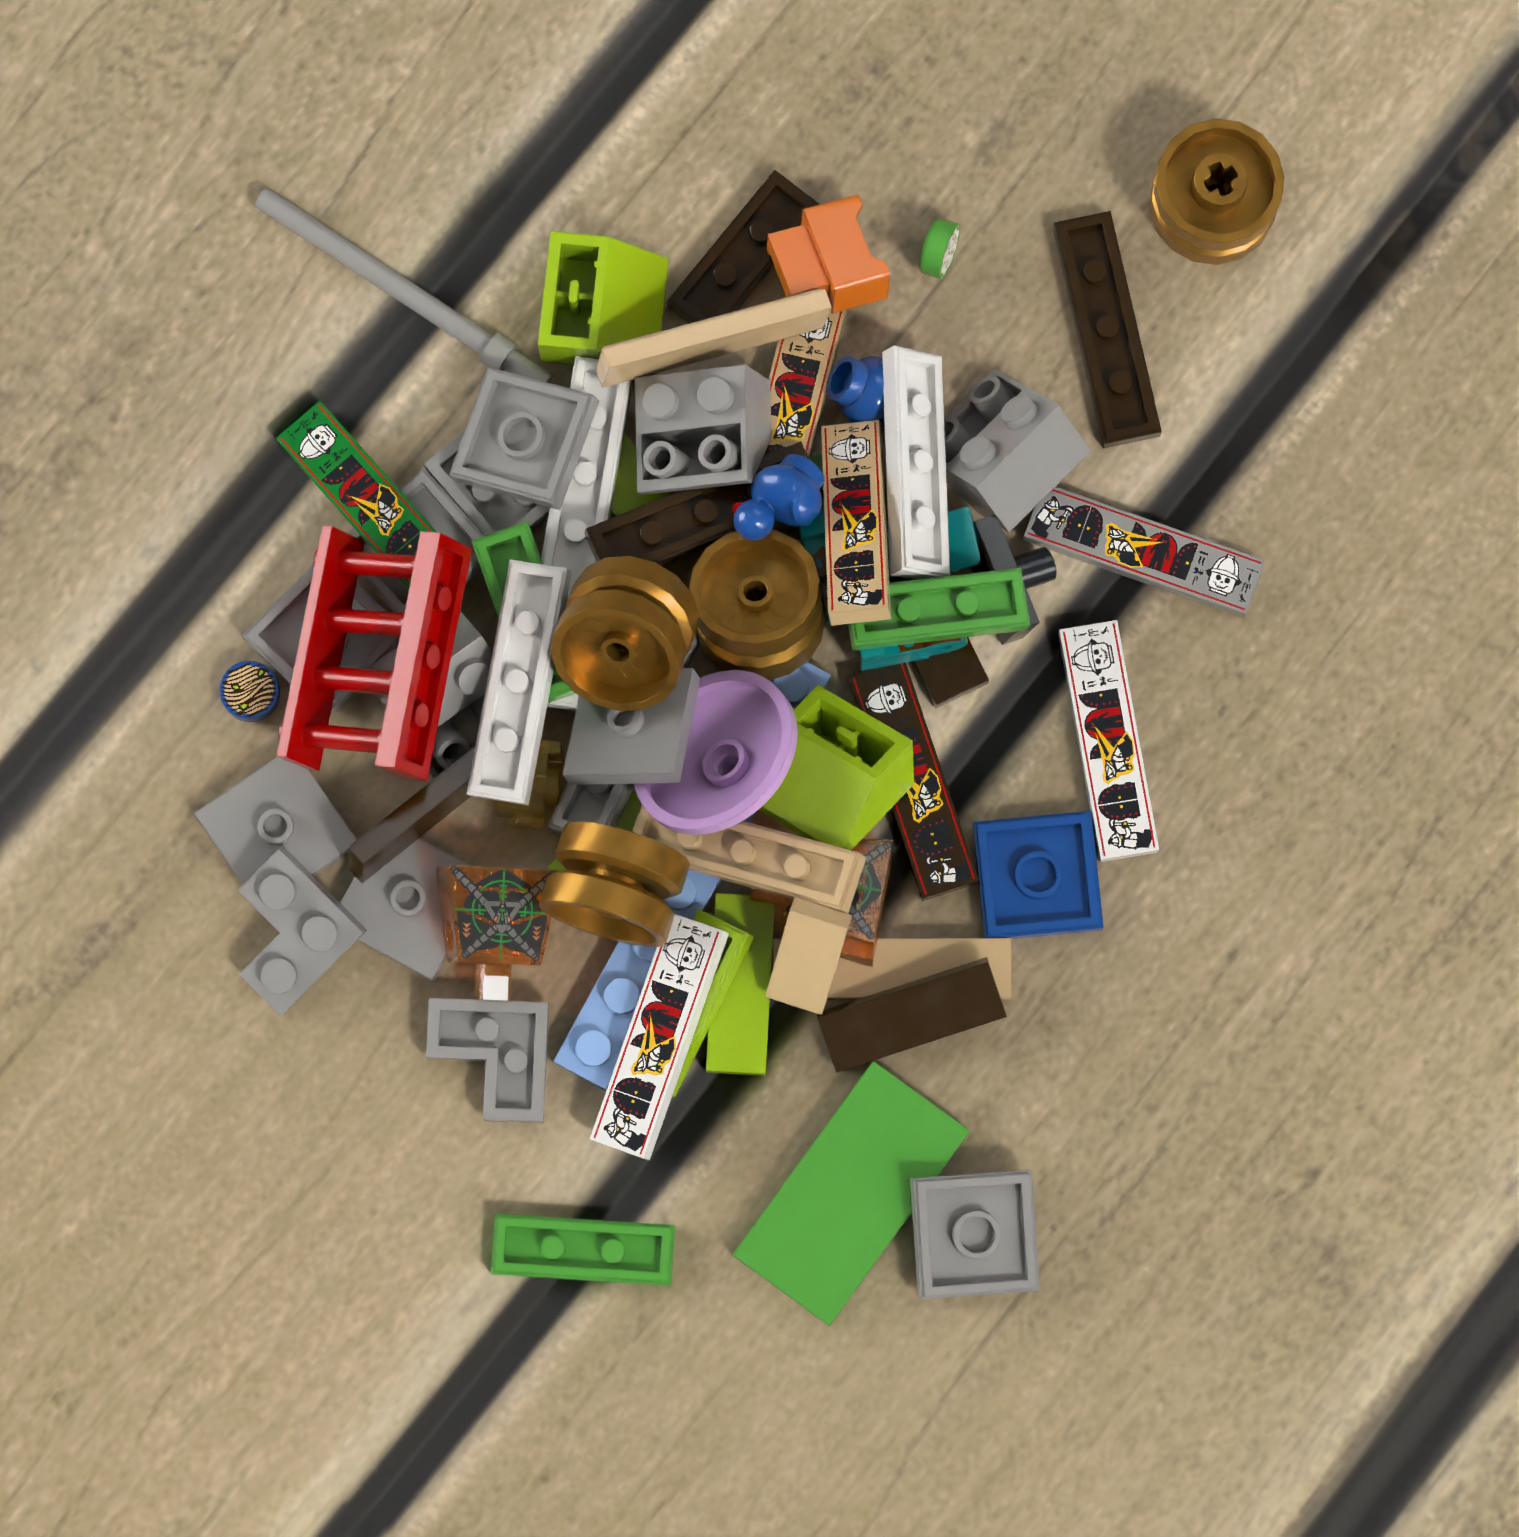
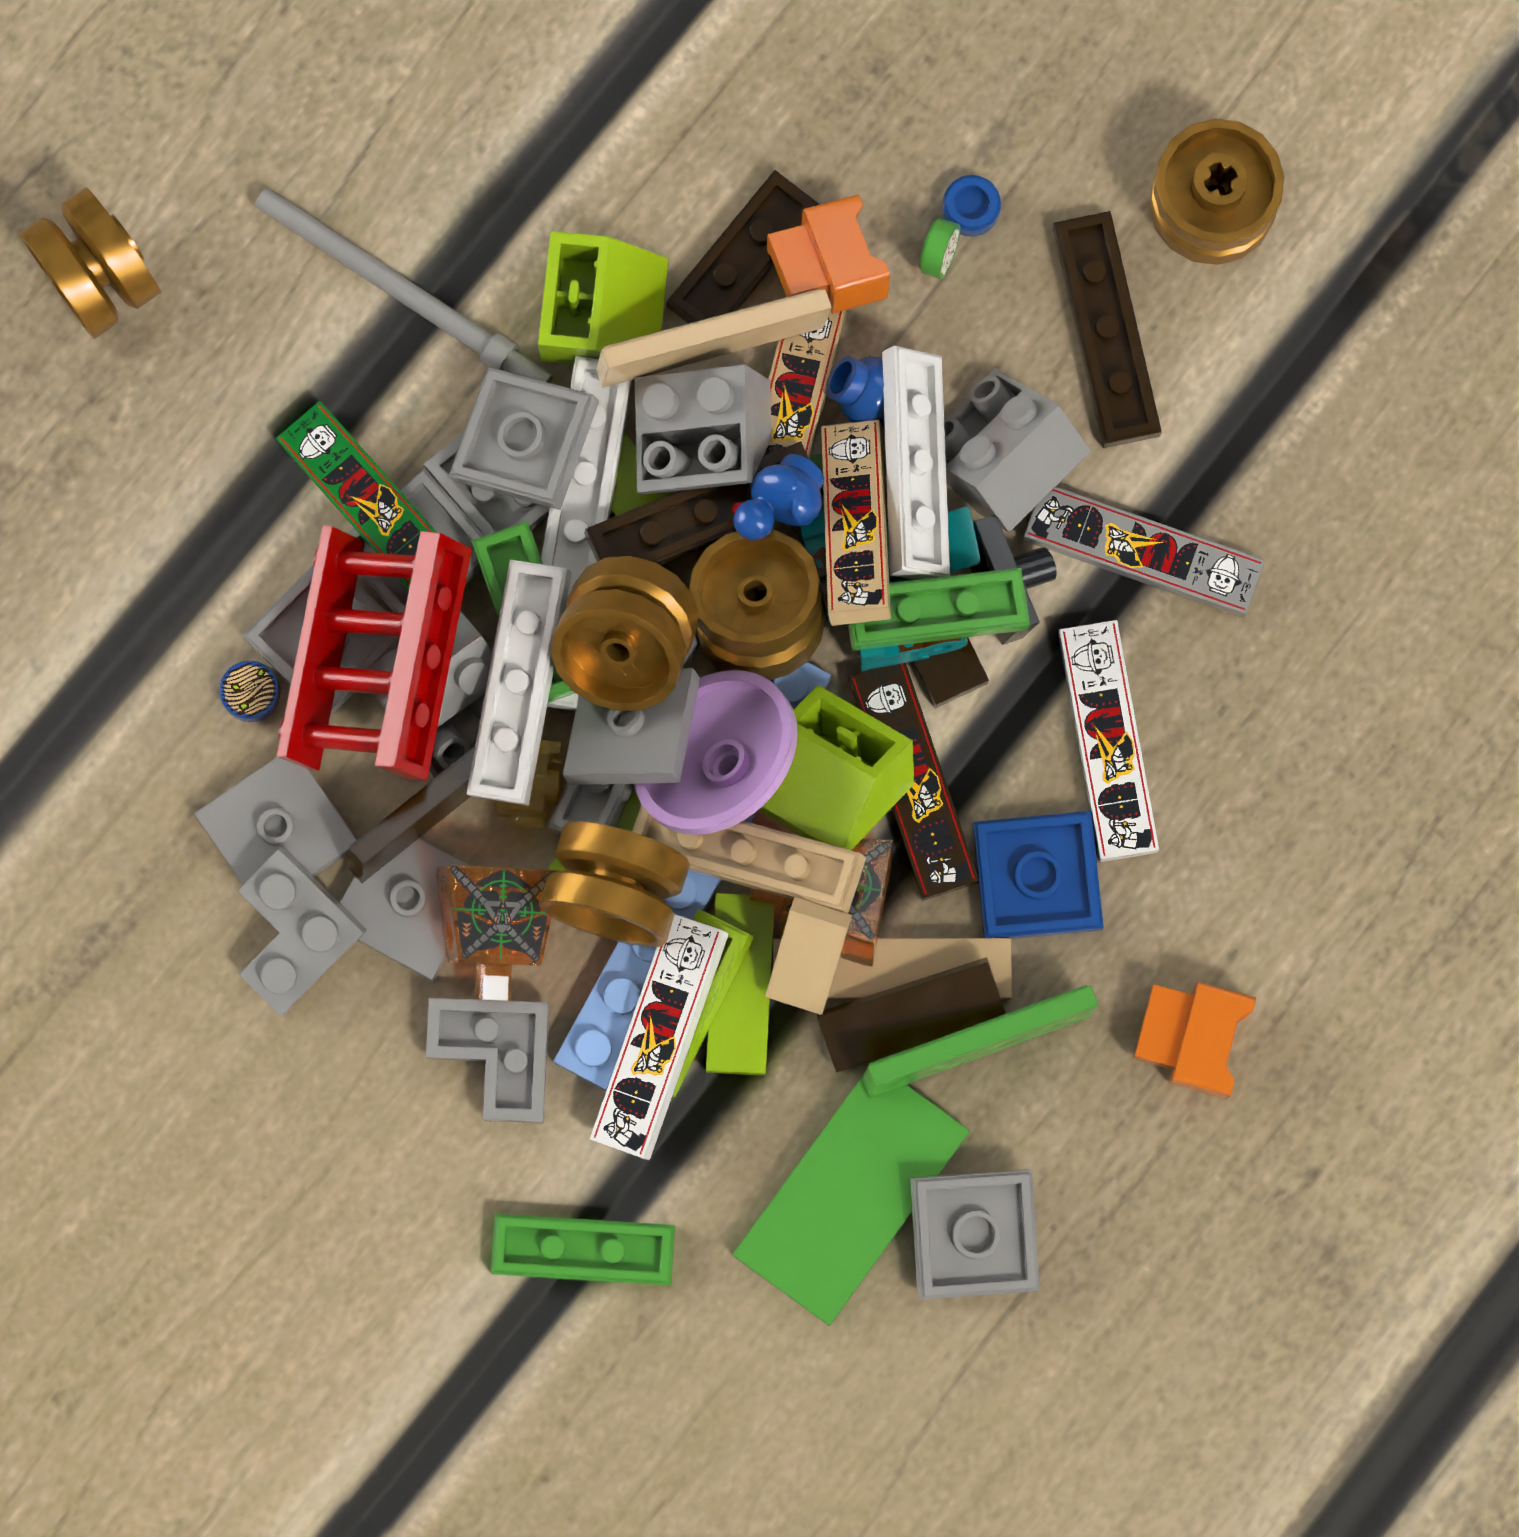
none -> pearl gold wheel [18,187,161,339]
none -> bright green tile [862,985,1099,1098]
none -> blue tile [942,175,1001,237]
none -> orange piece [1132,982,1256,1099]

